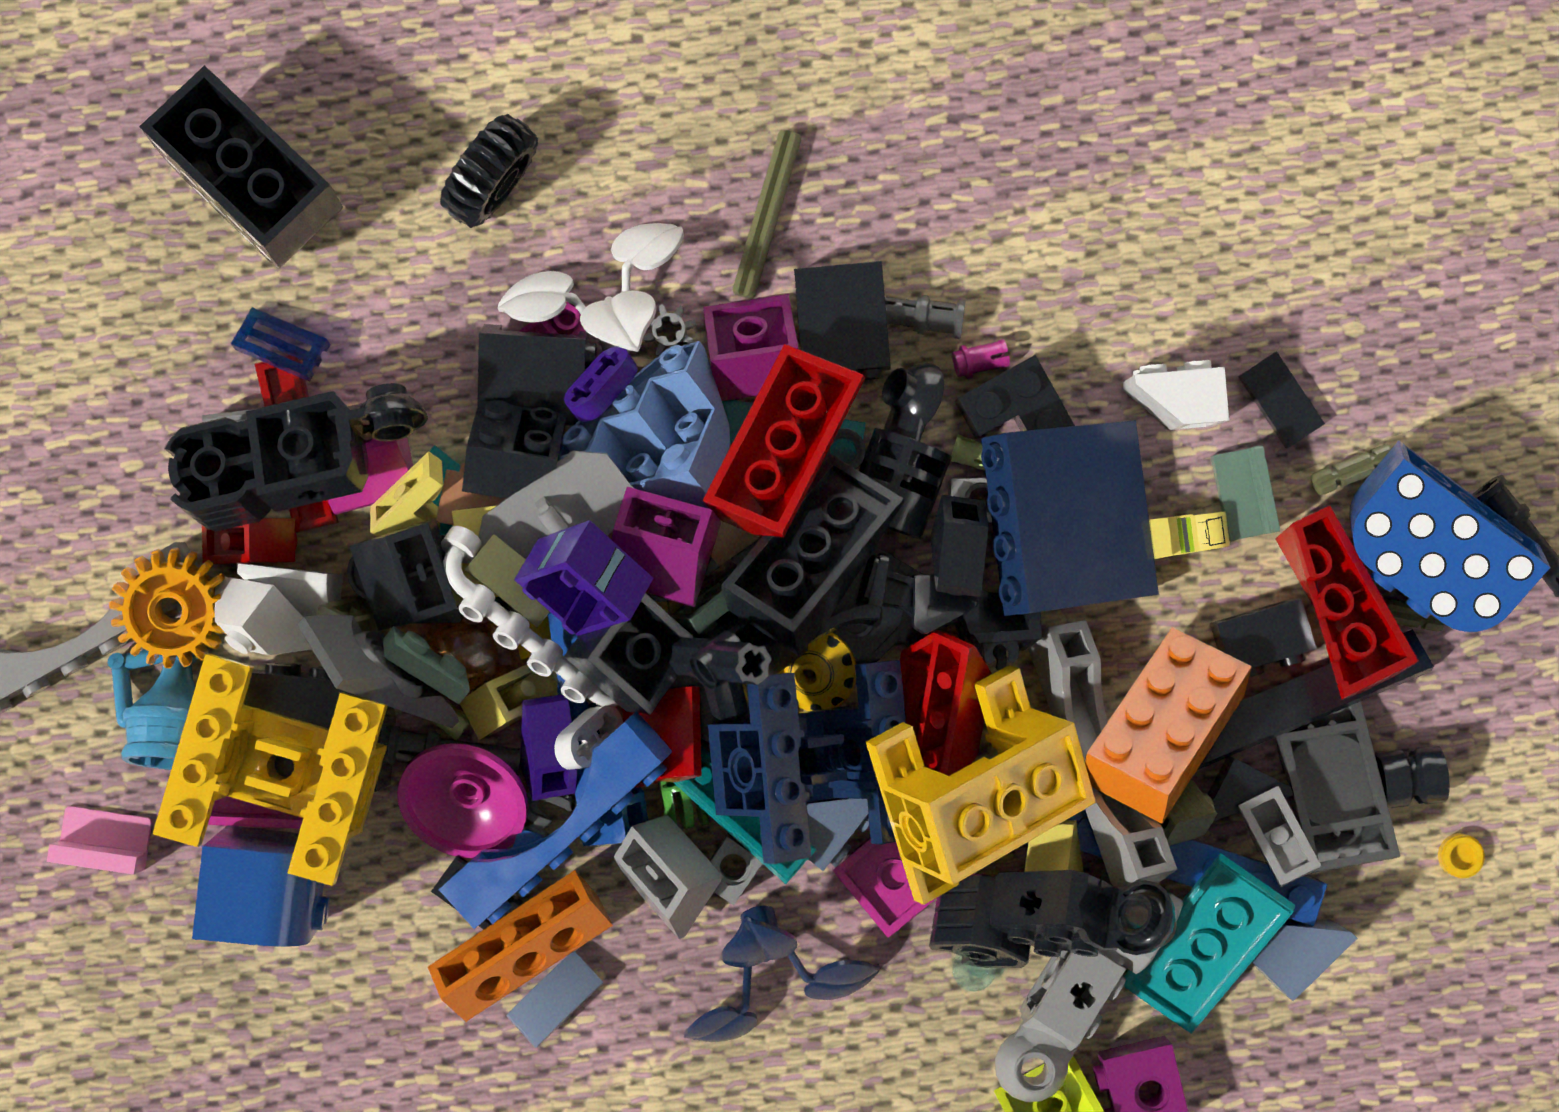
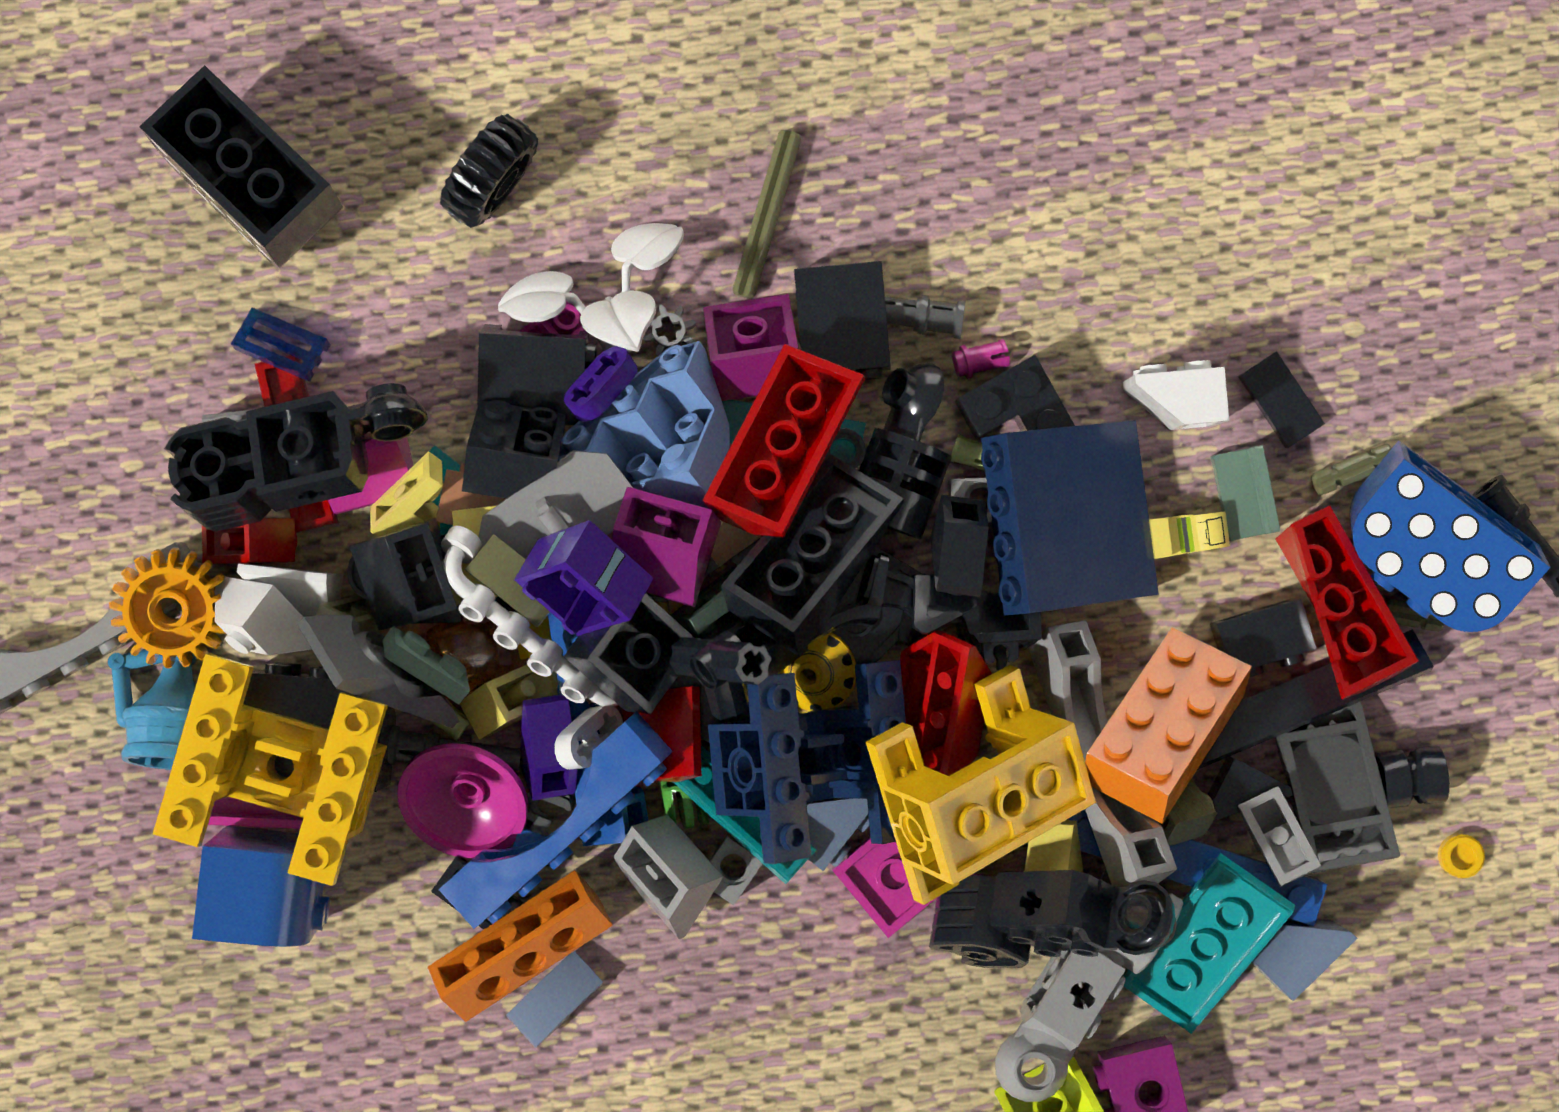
bright pink panel [47,806,152,875] -> none
dark blue plant [683,905,880,1042] -> none
clear light blue tile [952,954,996,992] -> none

